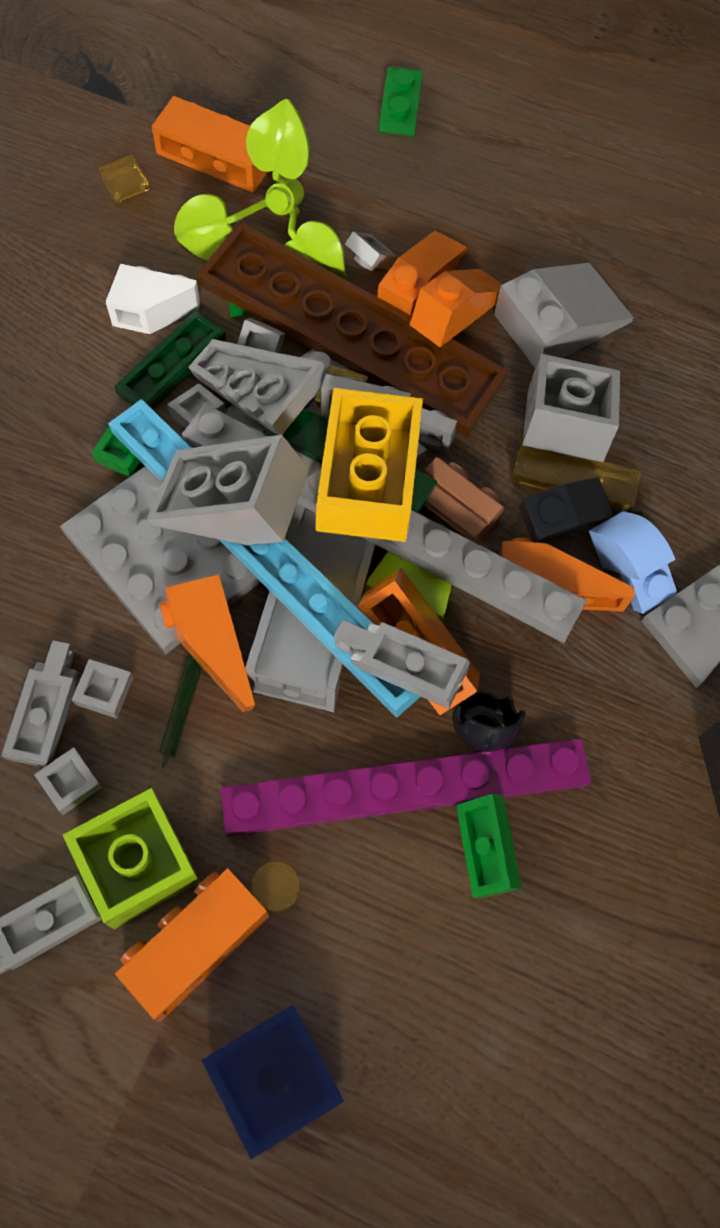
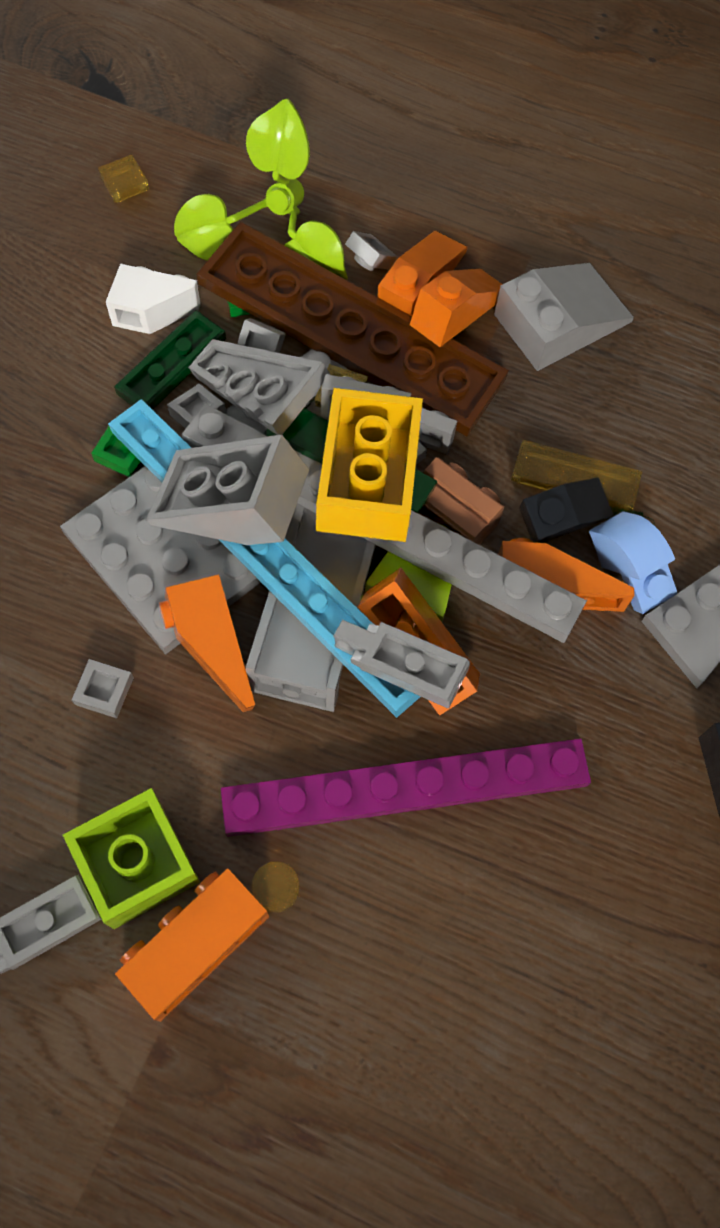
light grey hinge [2,640,78,768] -> none
light grey plate [34,747,102,815] -> none
orange brick [152,96,267,193] -> none
dark green piece [158,654,202,768] -> none
clear blue brick [202,1005,344,1160] -> none
green plate [379,67,423,136] -> none
black hair [452,691,526,752] -> none
green plate [456,794,522,898] -> none
light grey brick [522,354,620,462] -> none

